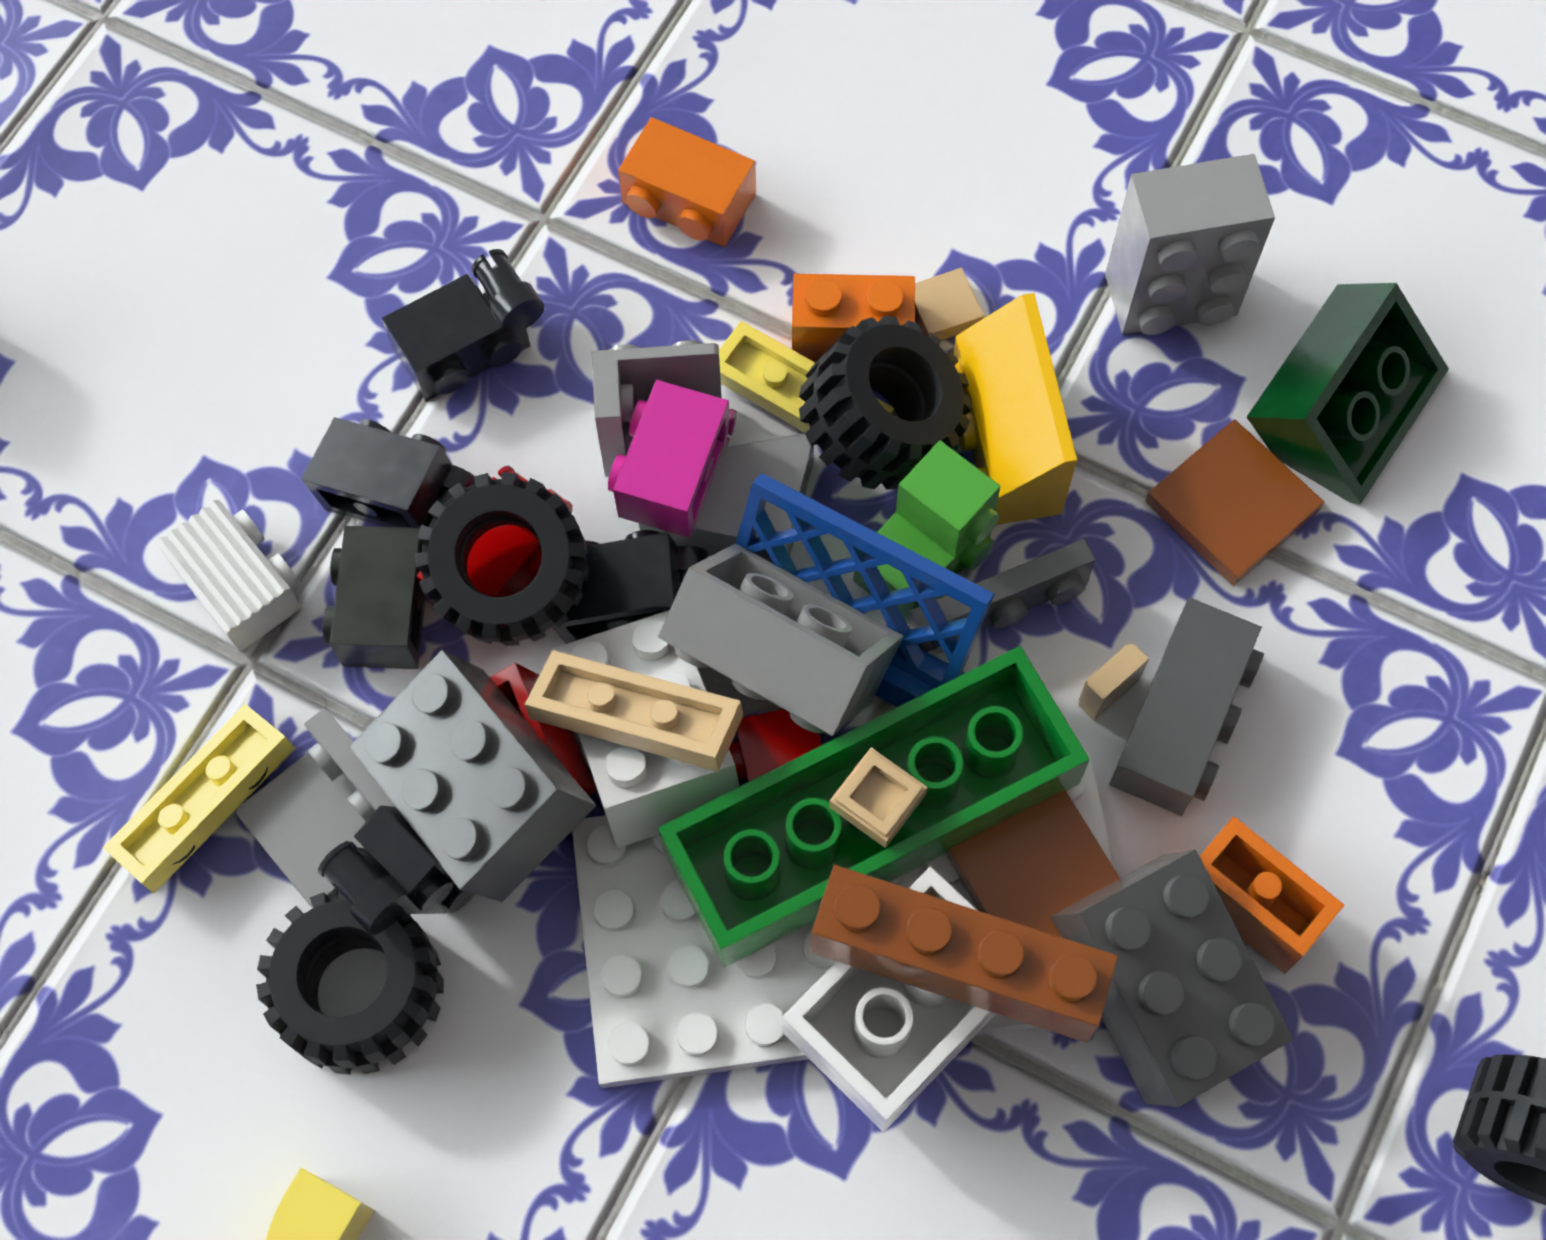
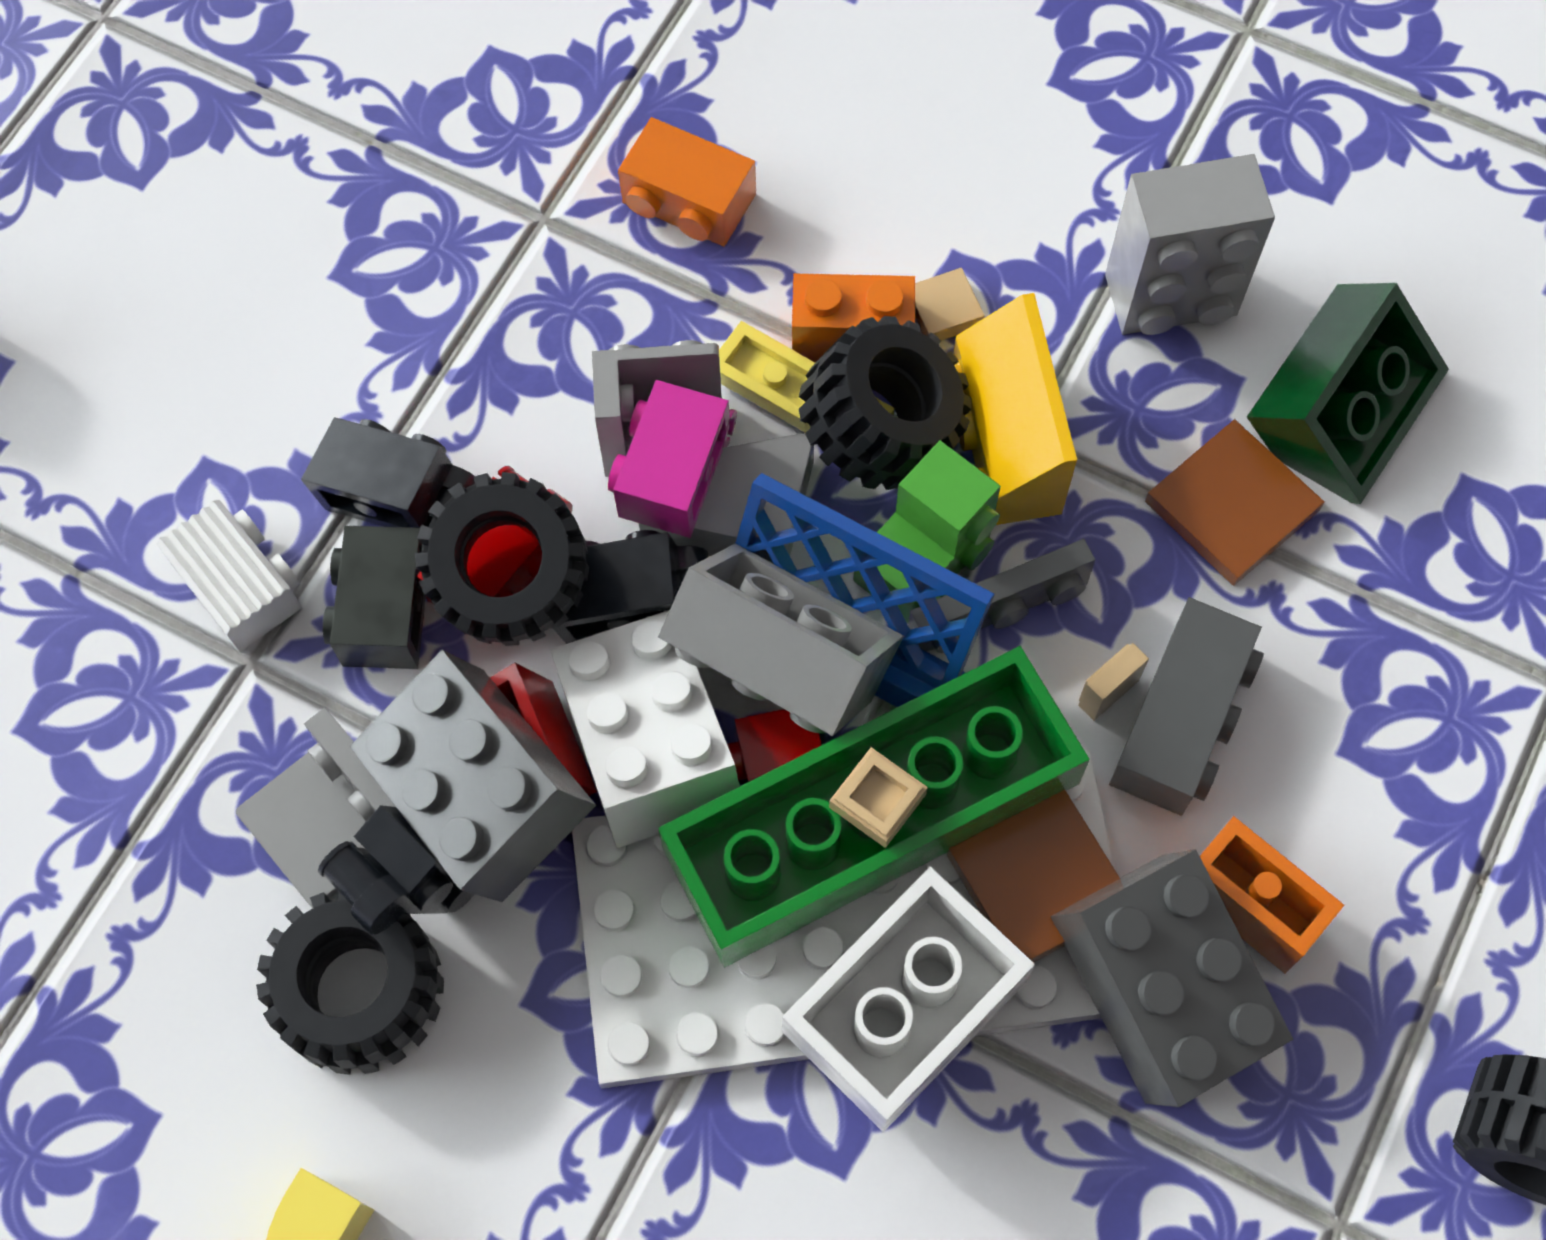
light yellow plate [103,704,296,894] -> none
black hinge [382,249,545,401] -> none
tan plate [525,650,743,772] -> none
dark orange brick [810,865,1118,1043] -> none

